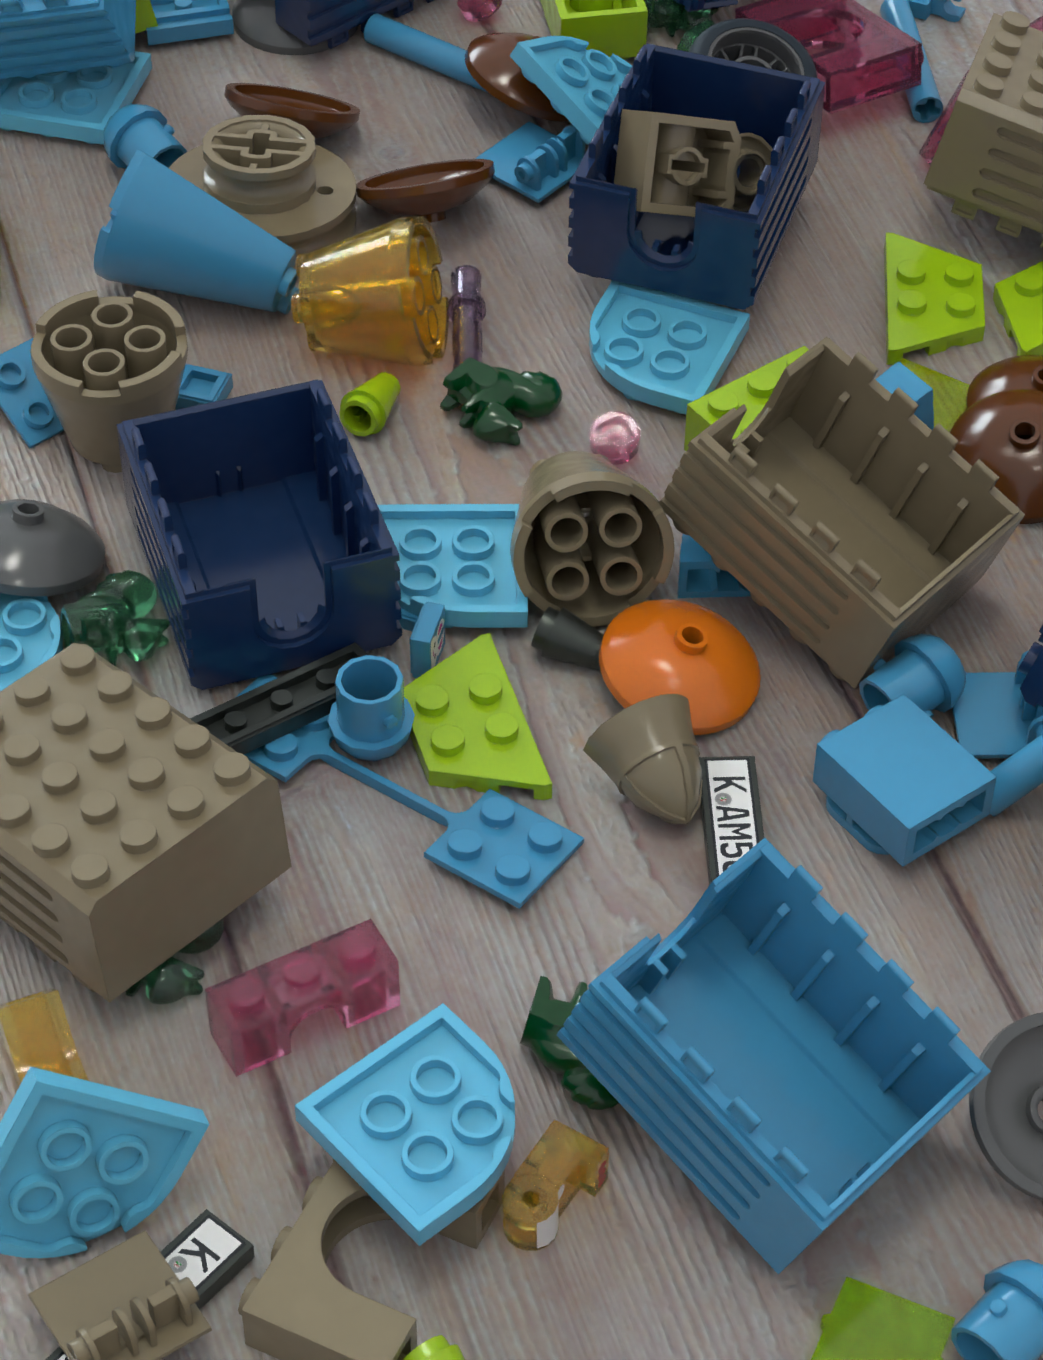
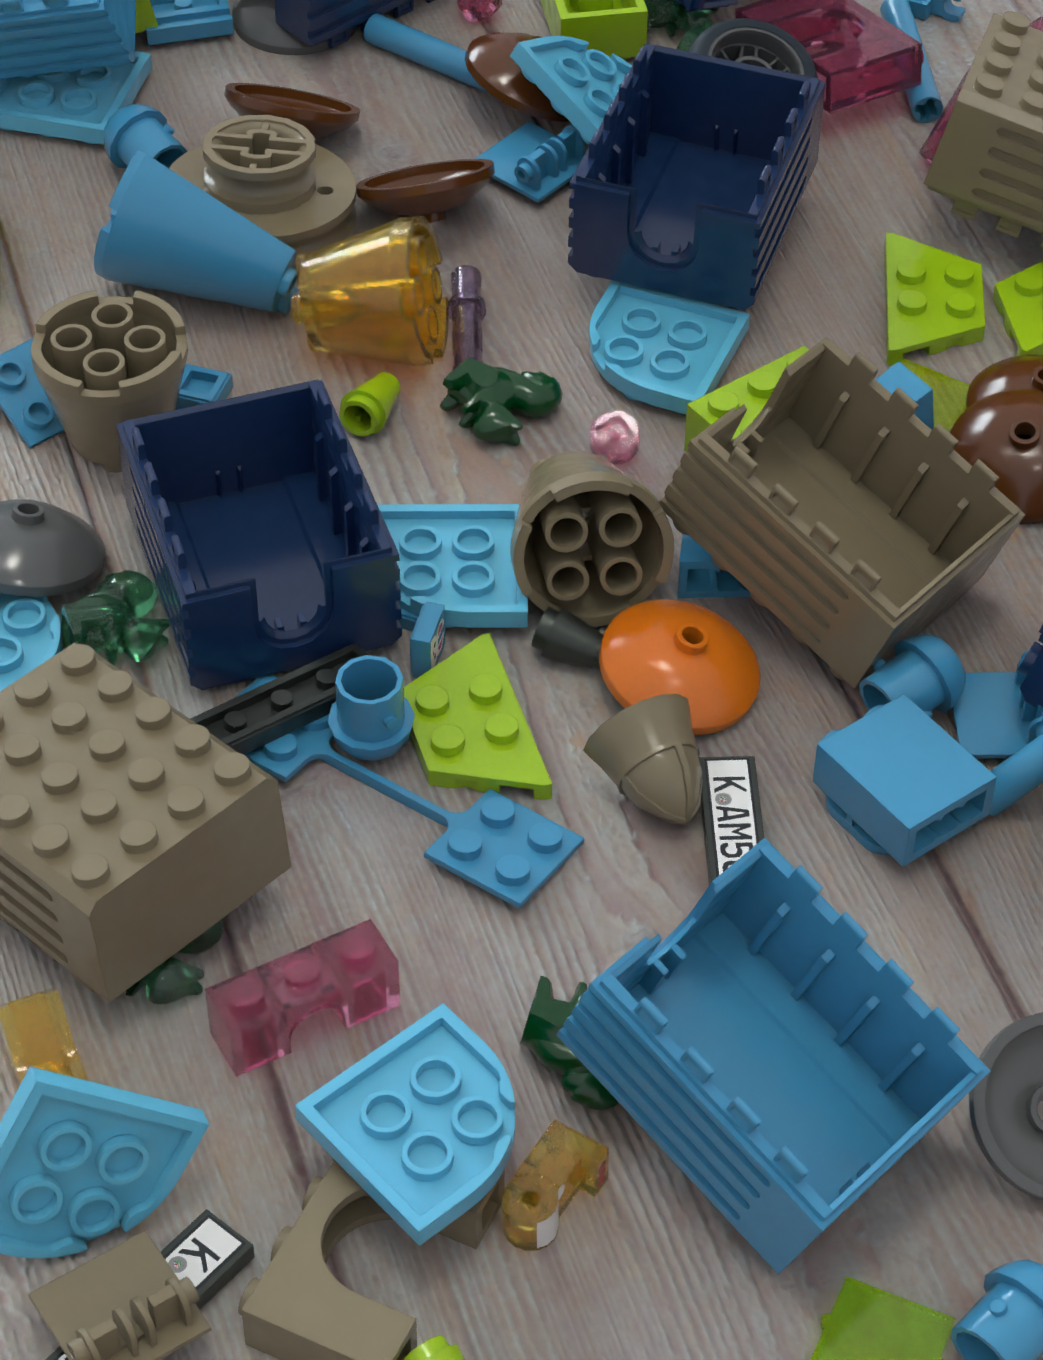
dark tan brick [614,109,773,217] -> none

